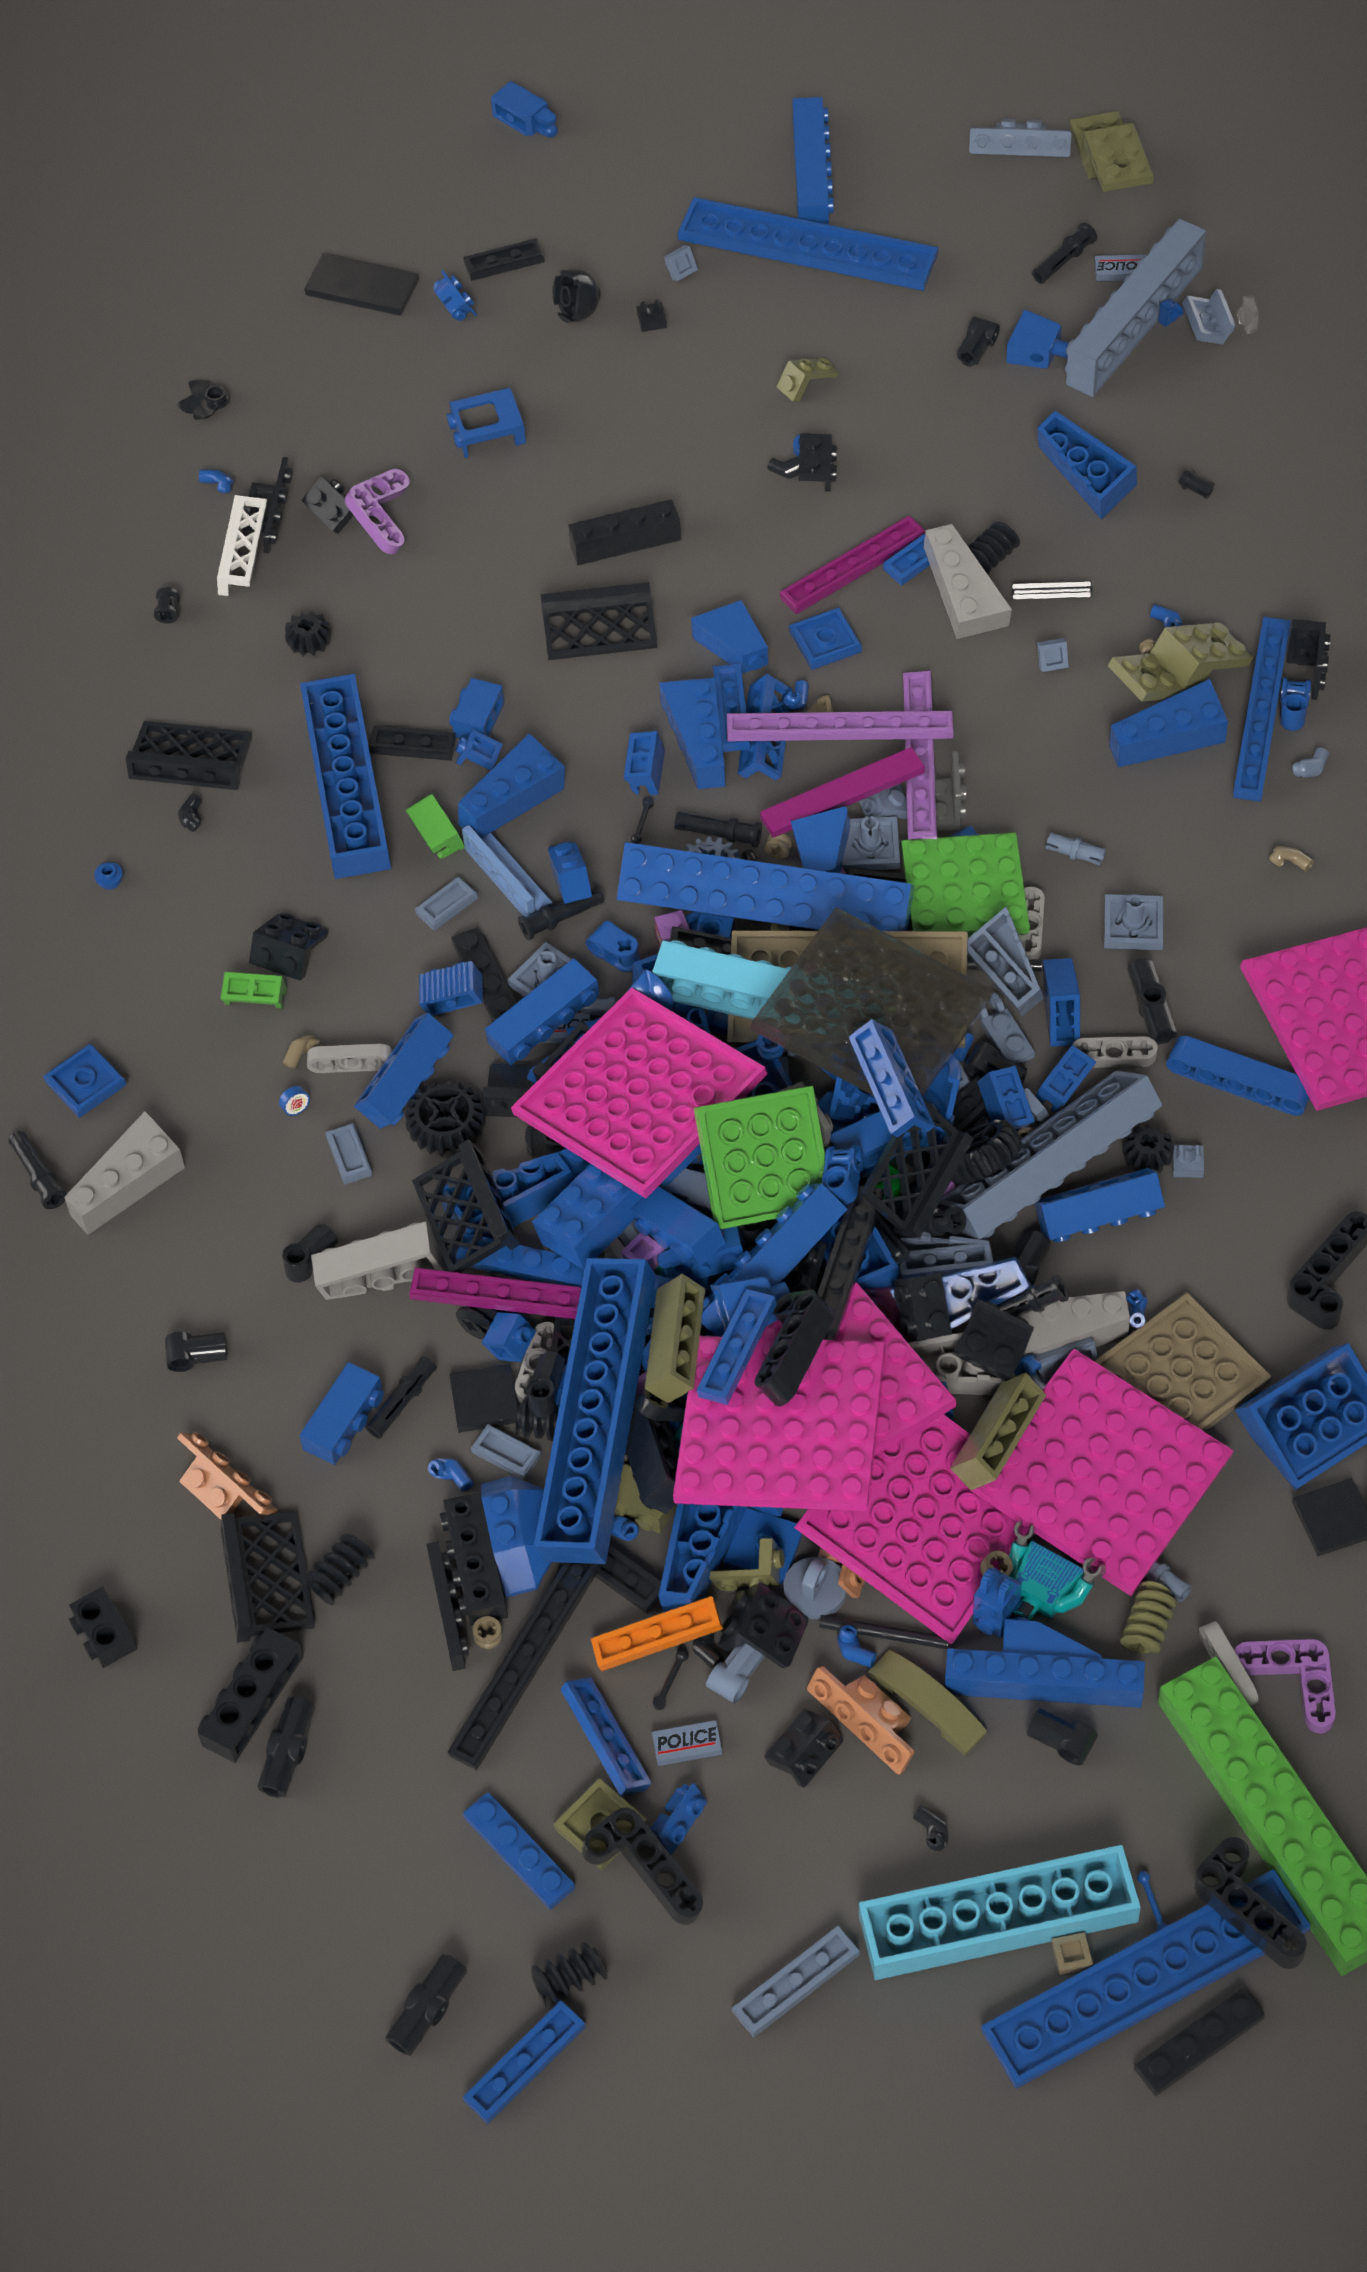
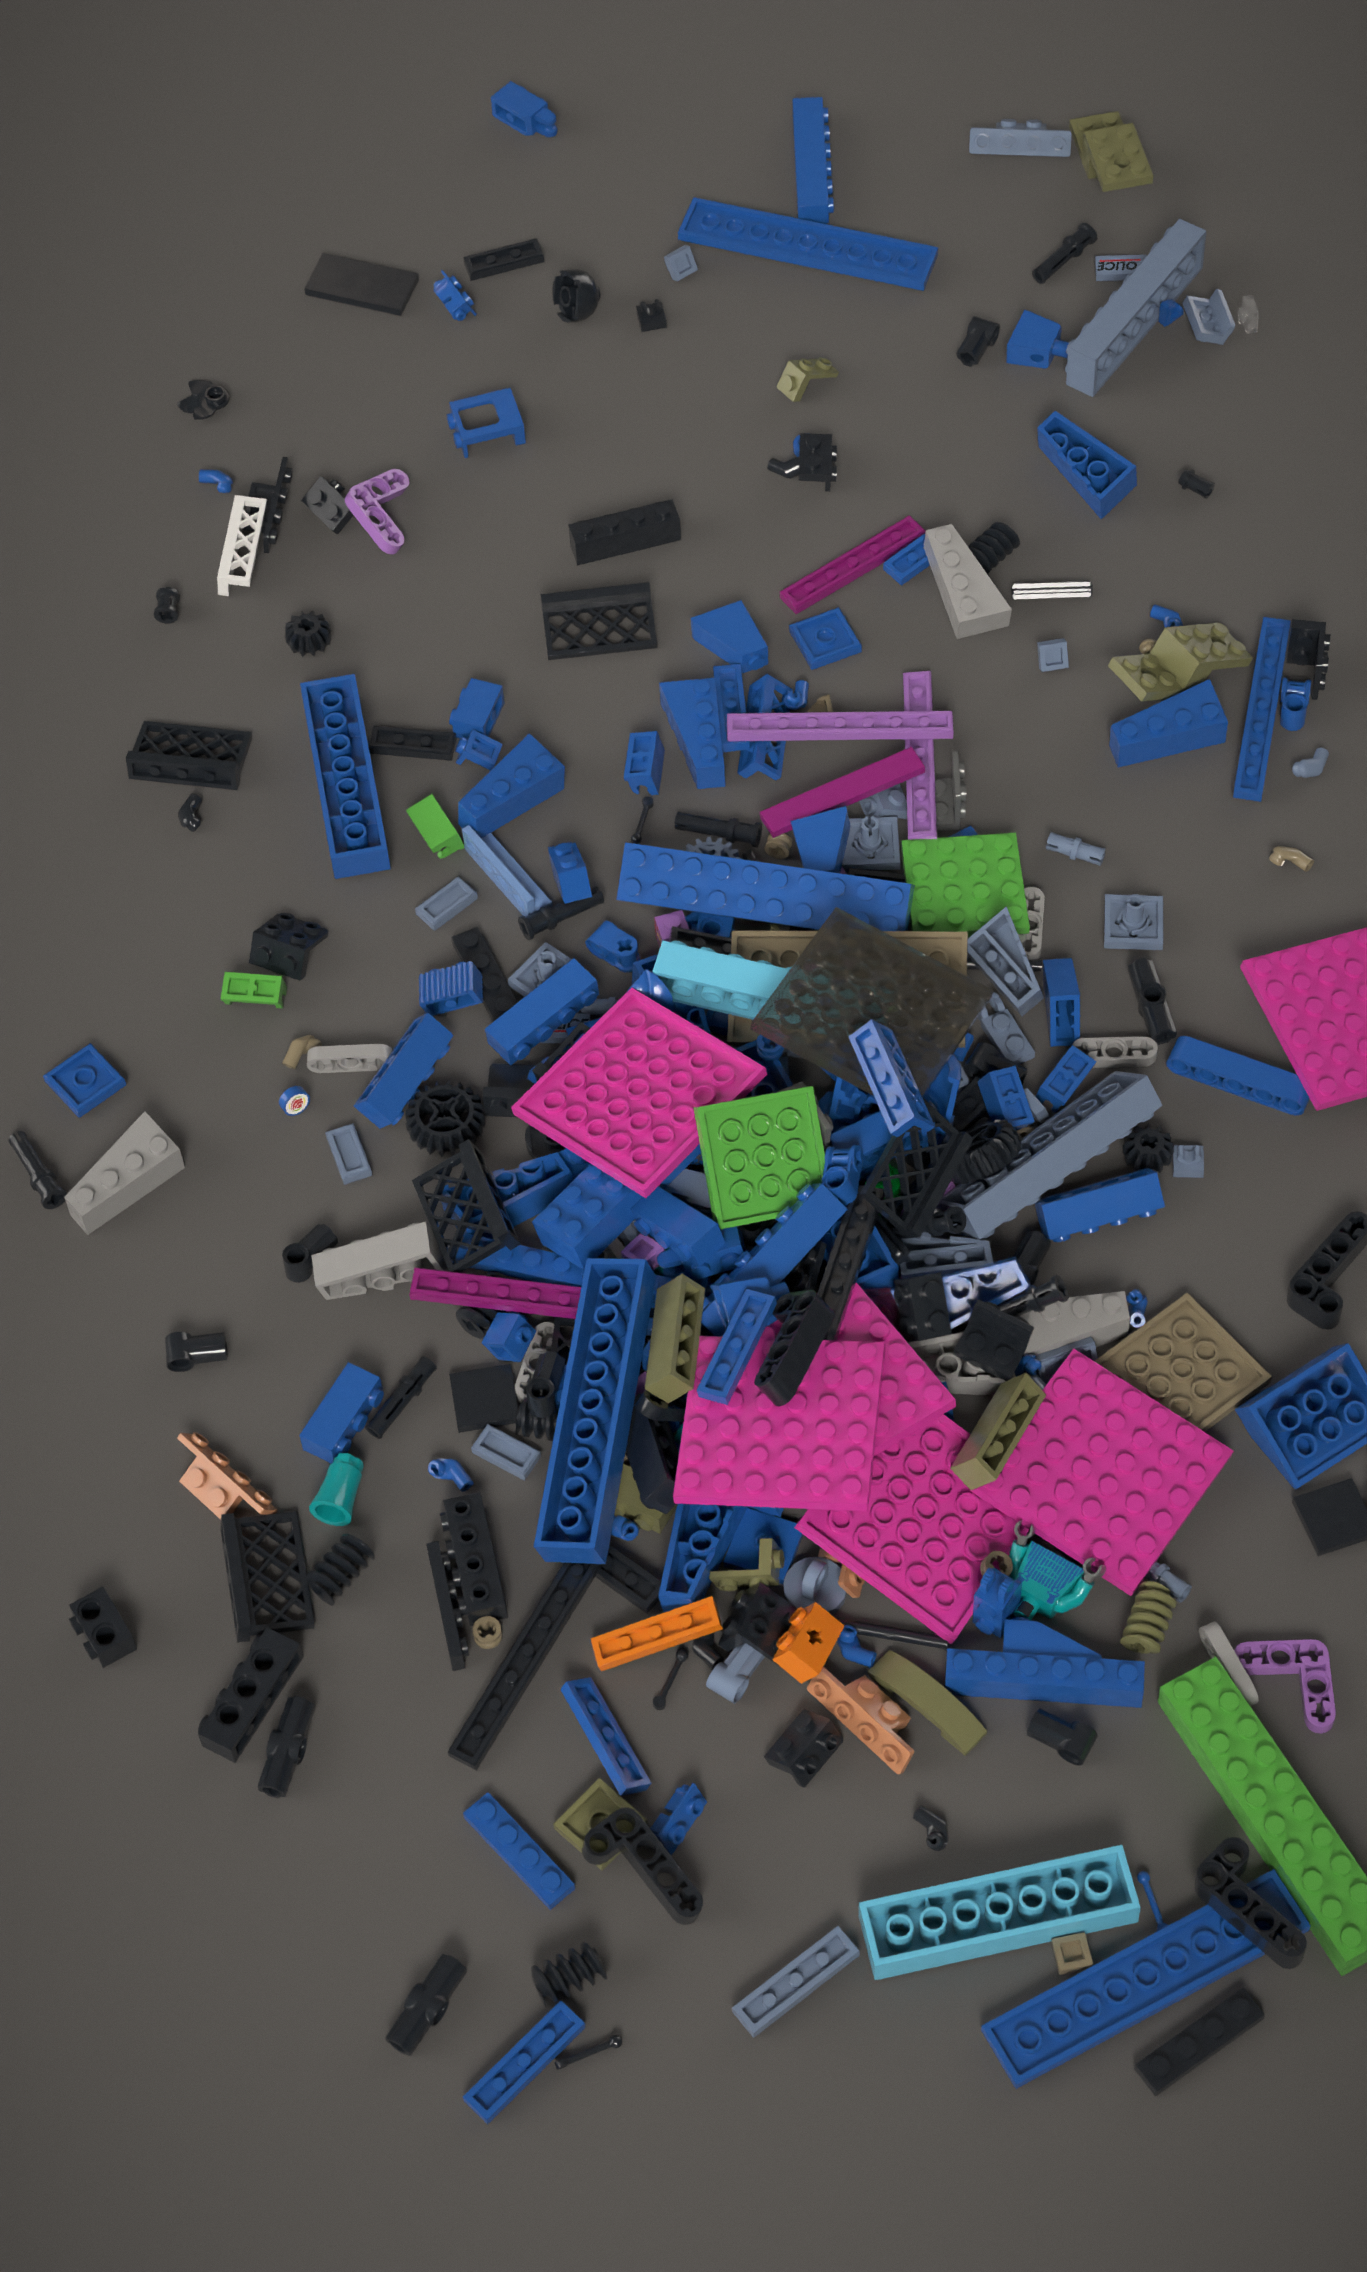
blue plate [94,862,123,890] -> none
blue wedge [481,1476,552,1598] -> none
sand blue tile [652,1720,722,1766] -> none
none -> teal plant [309,1453,364,1526]
none -> black hinge [554,2035,623,2070]
none -> orange brick [772,1602,844,1684]

